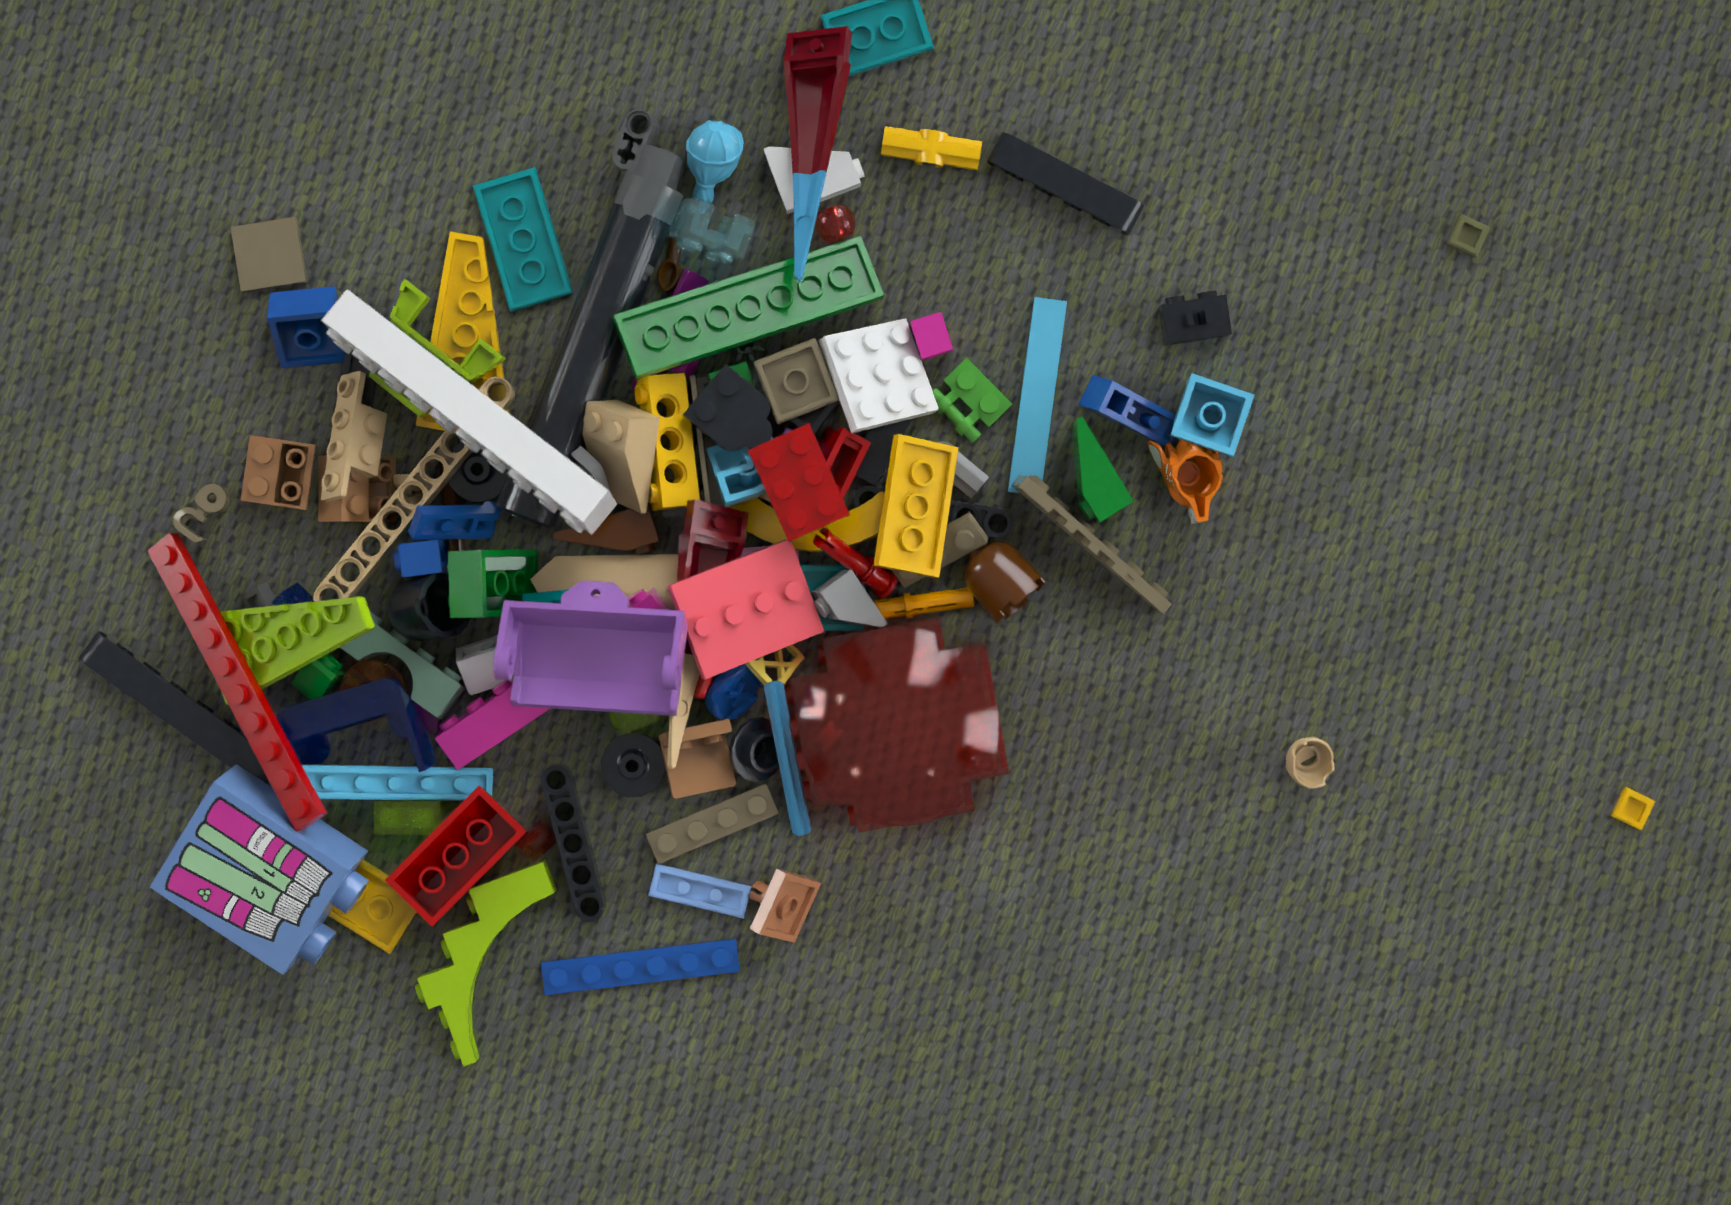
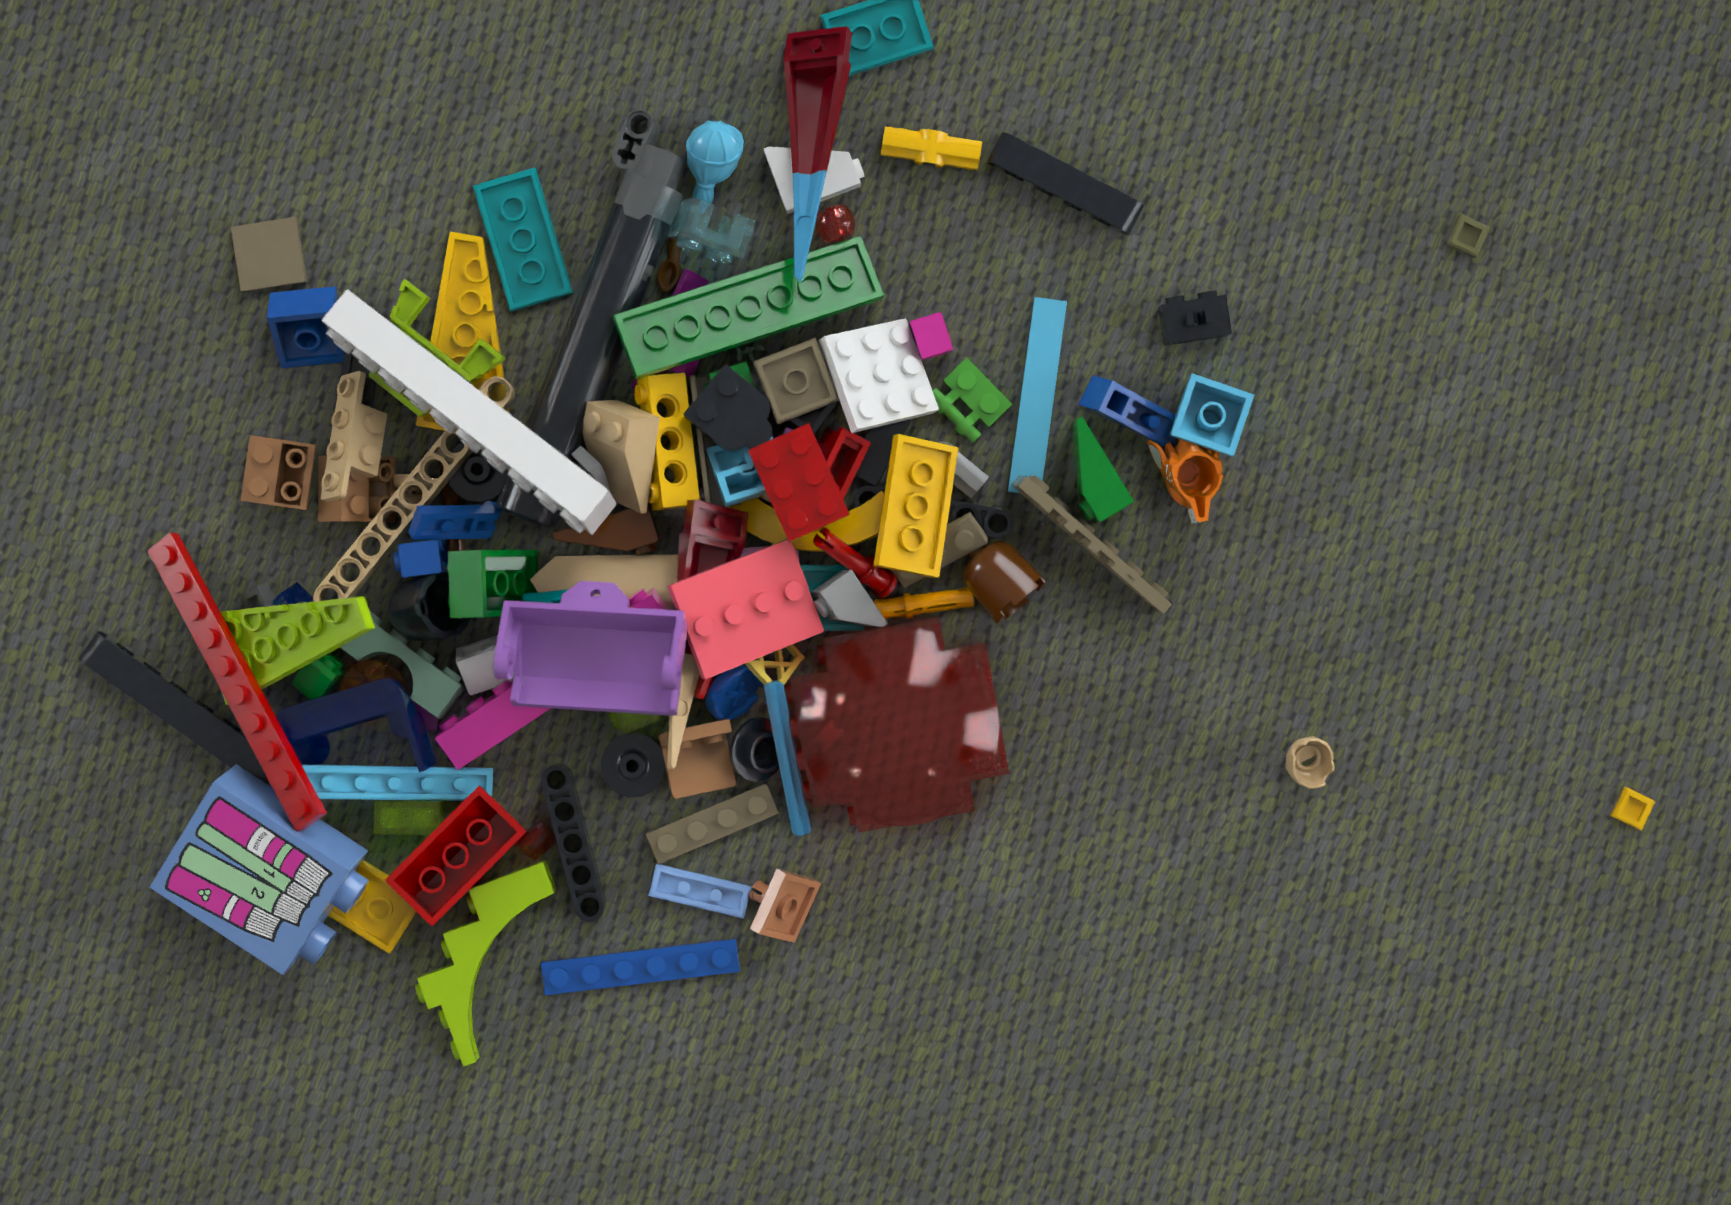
dark tan leg [173,484,231,543] -> none

